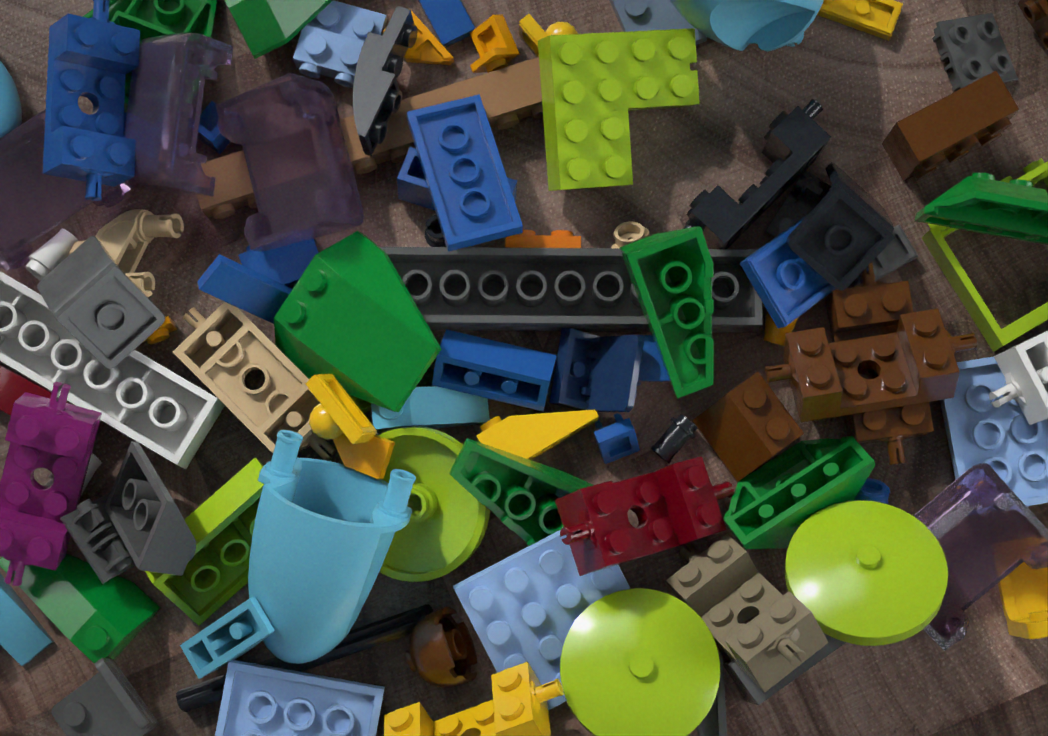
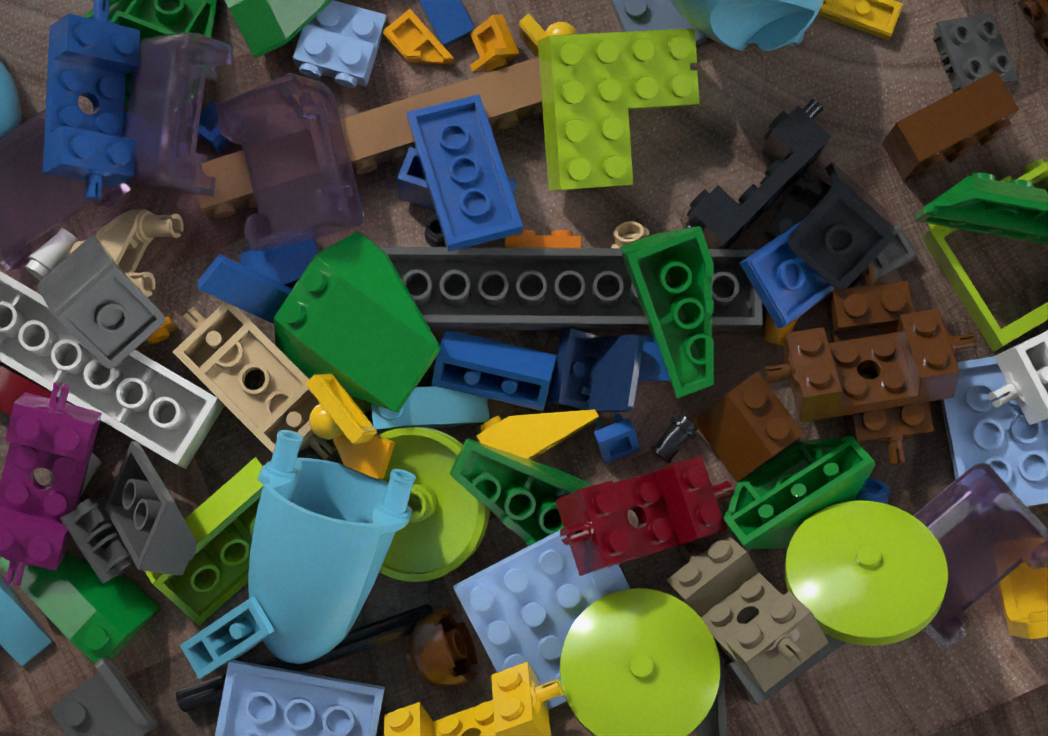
slope [353,6,418,156] -> none

